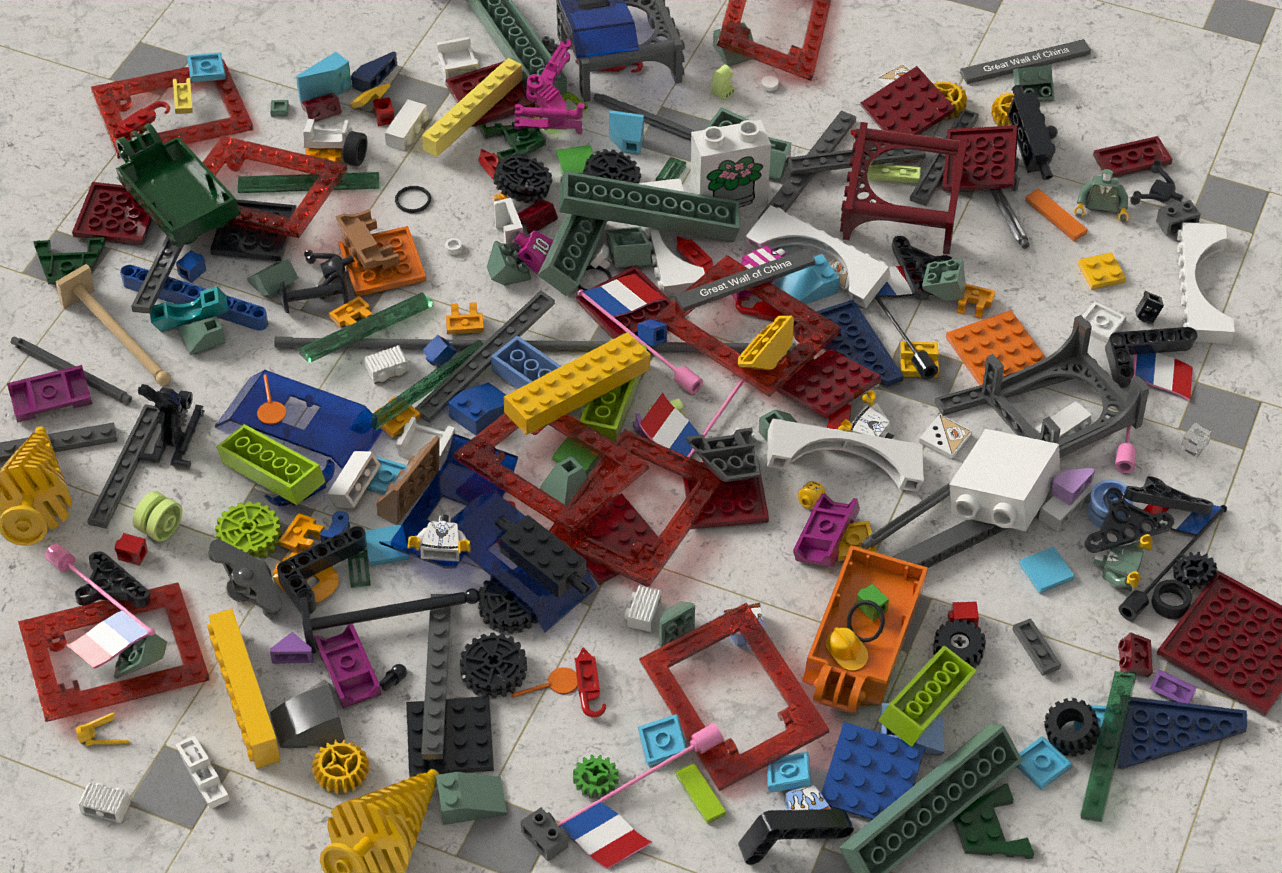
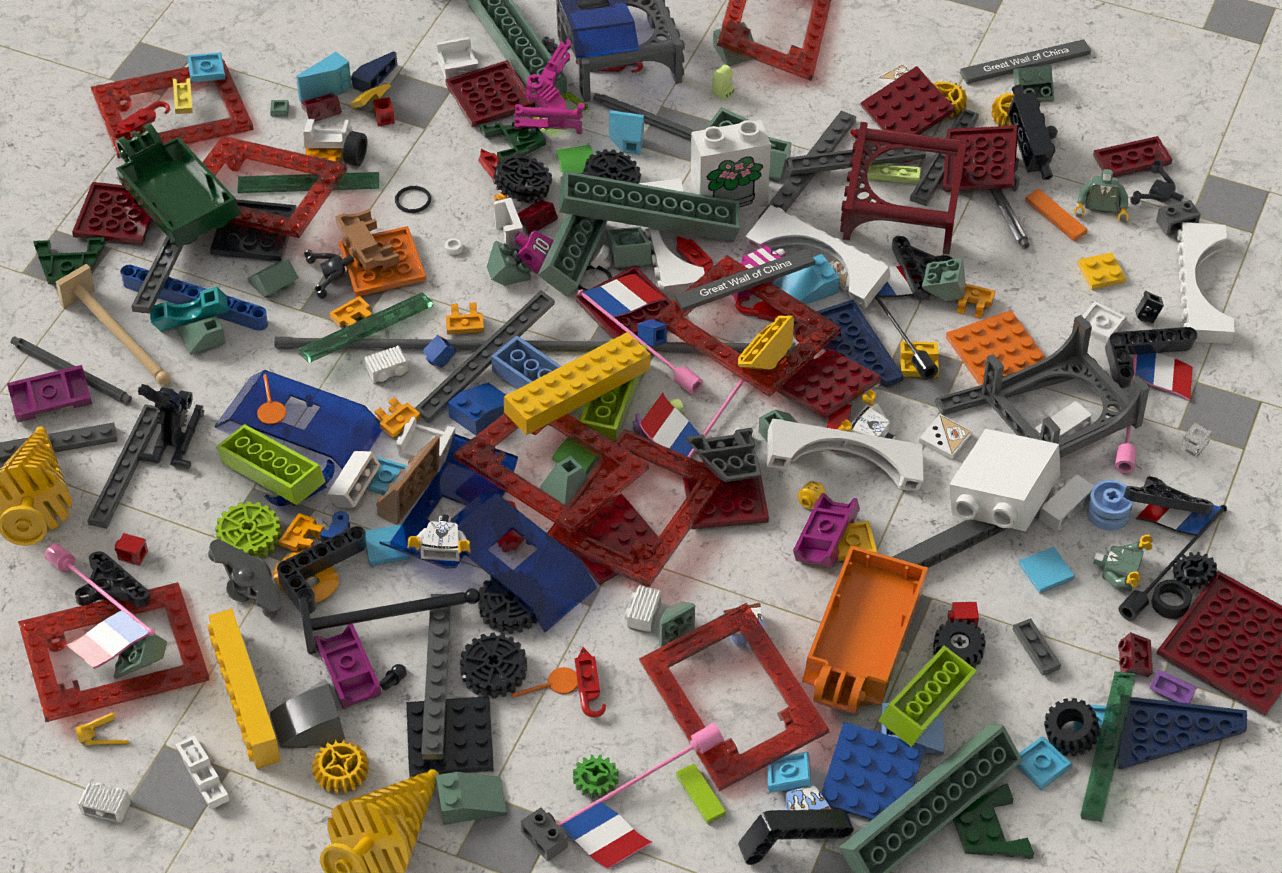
yellowish green wheel [133,491,183,542] -> none
blue brick [176,250,206,283] -> none
medium lavender slope [270,632,313,664] -> none
black hose [280,272,349,313] -> none
clear green tile [348,550,371,588] -> none
clear green tile [371,340,484,430] -> none
white brick [385,100,429,151] -> none
light yellow brick [422,58,523,157] -> none
black brick [495,515,592,598] -> none
medium azure tile [638,714,689,767] -> none
clear green tile [655,157,686,181] -> none
white tile [761,76,779,92] -> none
yellow piece [826,628,868,671] -> none
black piece [847,600,885,642] -> none
bright green brick [857,584,889,621] -> none
dark grey piece [861,482,951,550] -> none
lavender slope [1051,468,1095,506] -> none
black beam [1084,487,1174,553] -> none

